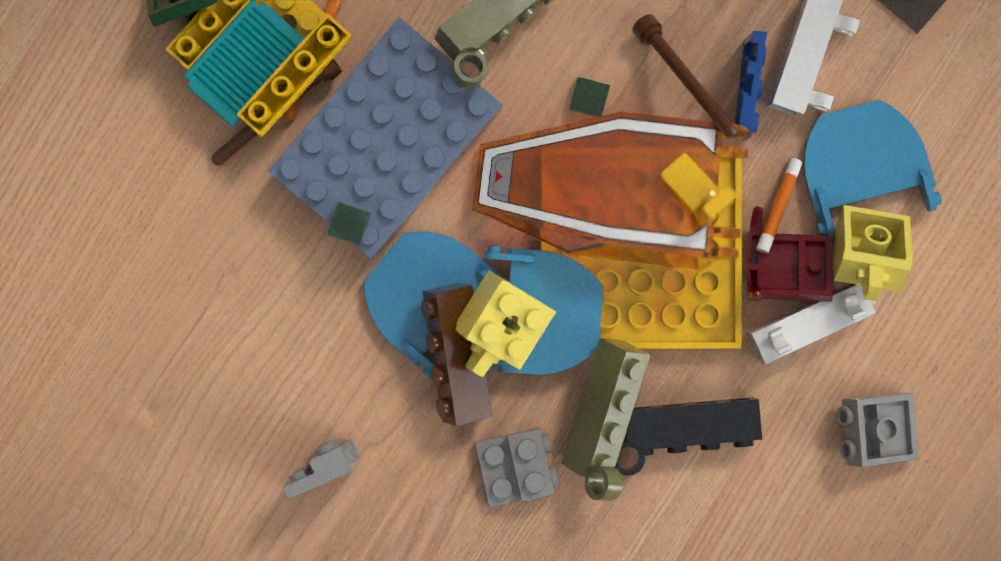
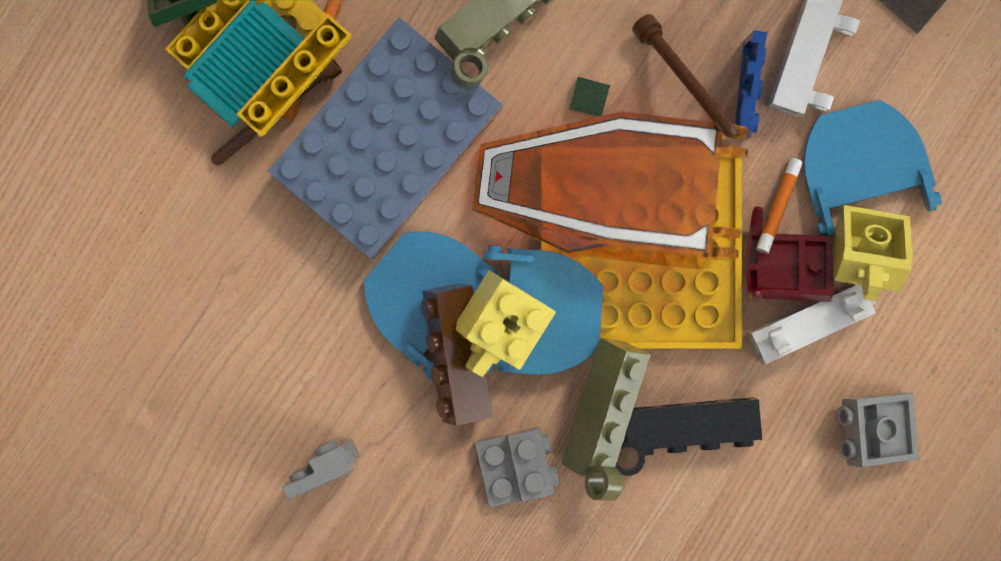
clear green tile [327,202,371,245] -> none
yellow bracket [660,153,738,227] -> none

